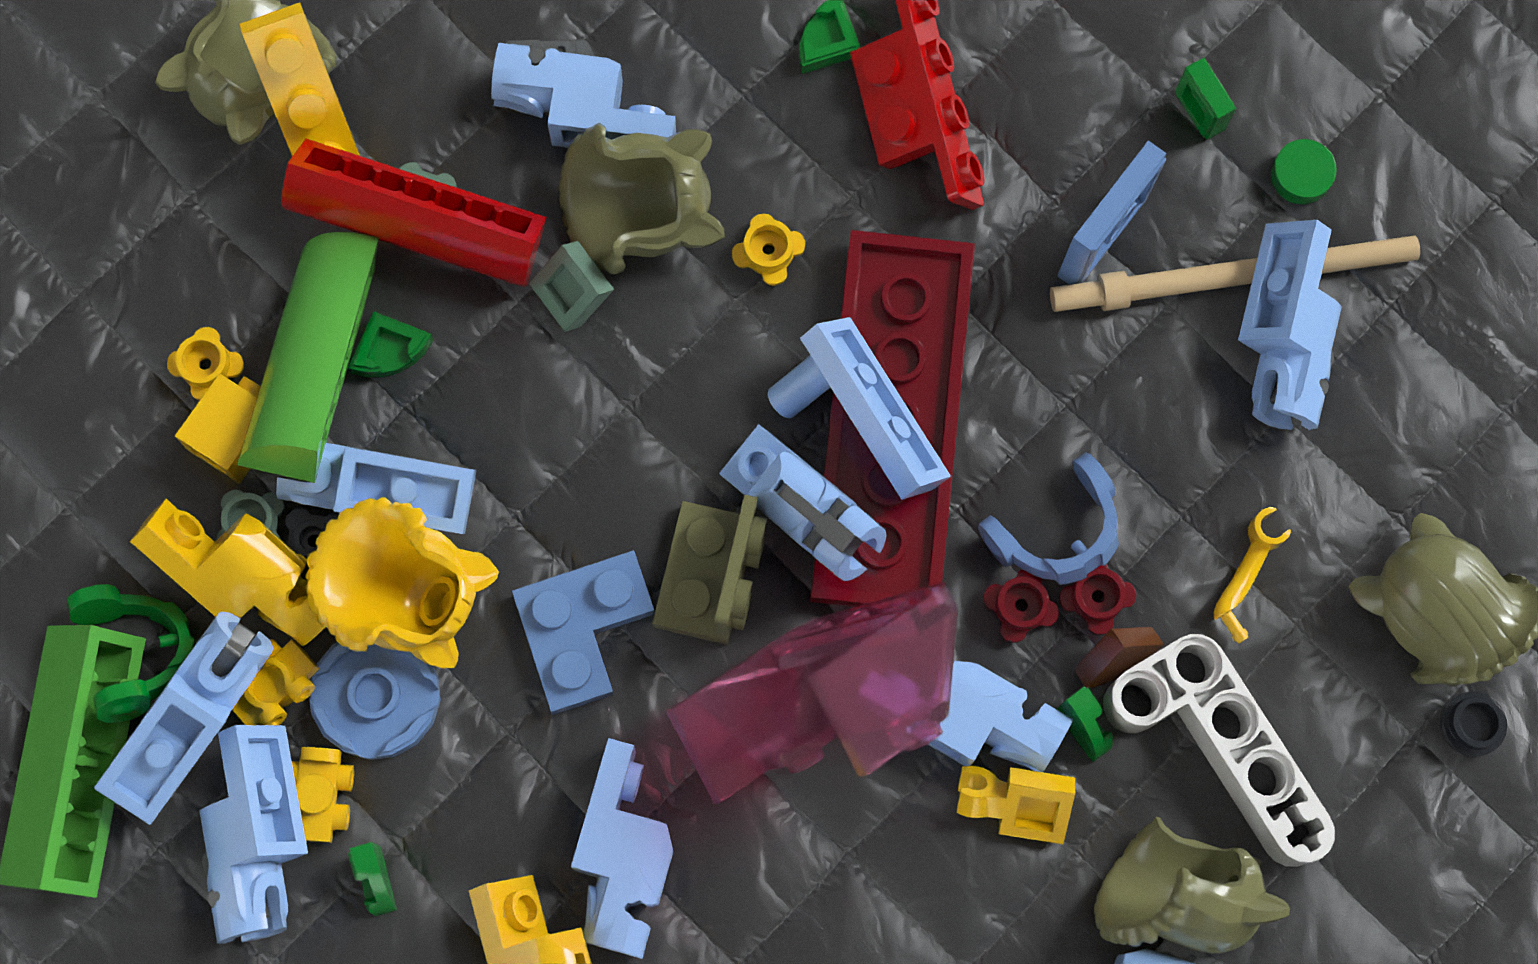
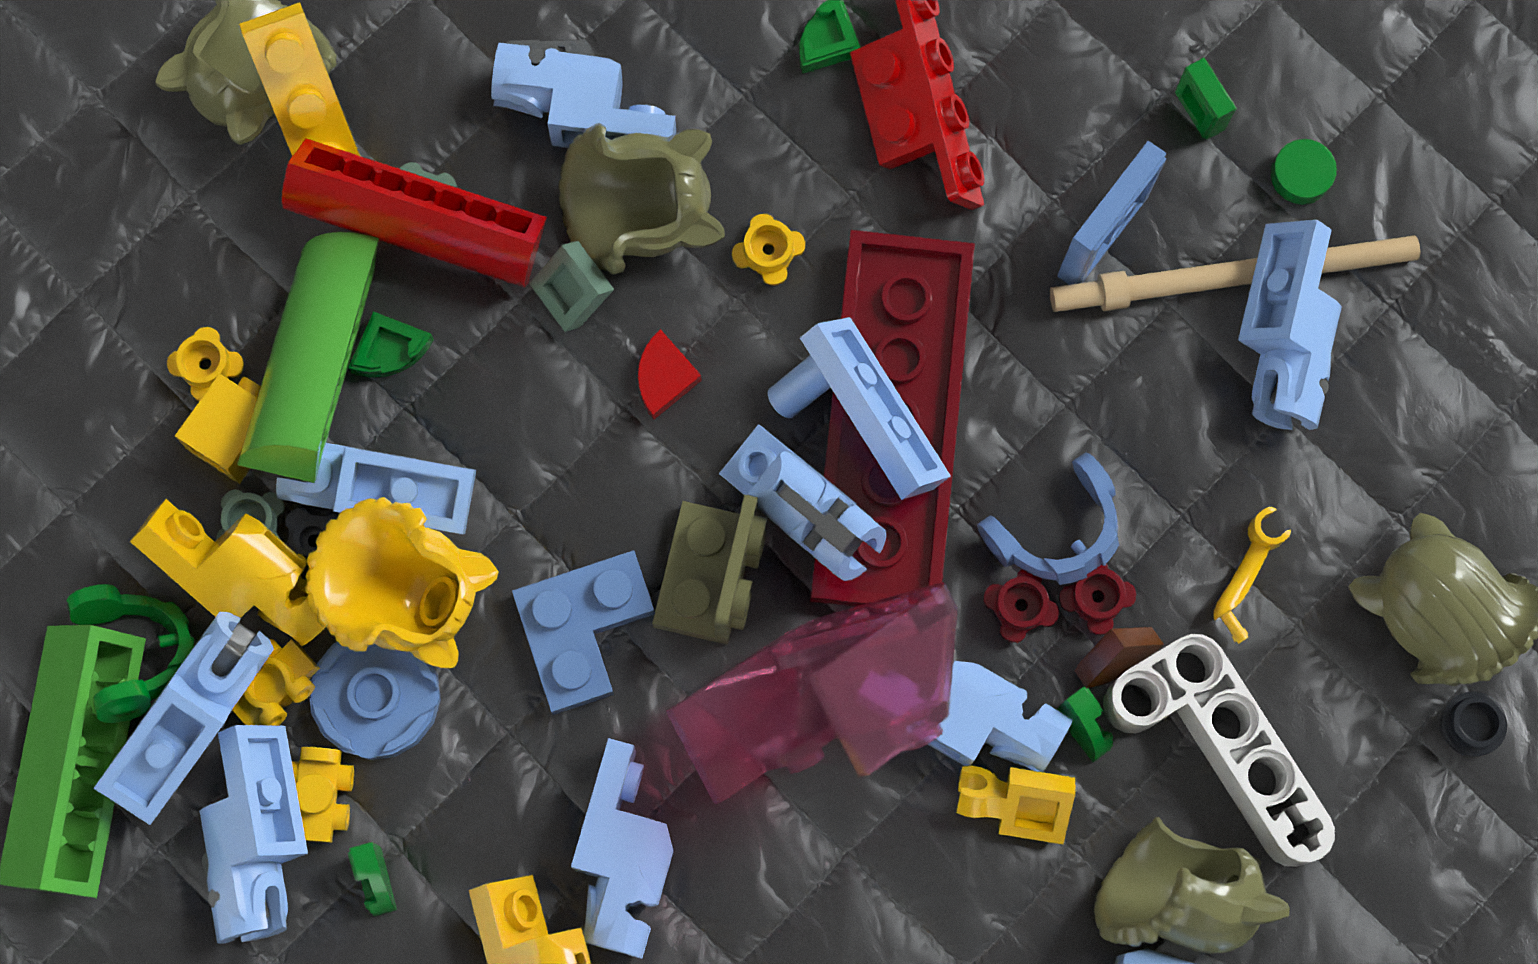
none -> red tile [638,329,702,420]

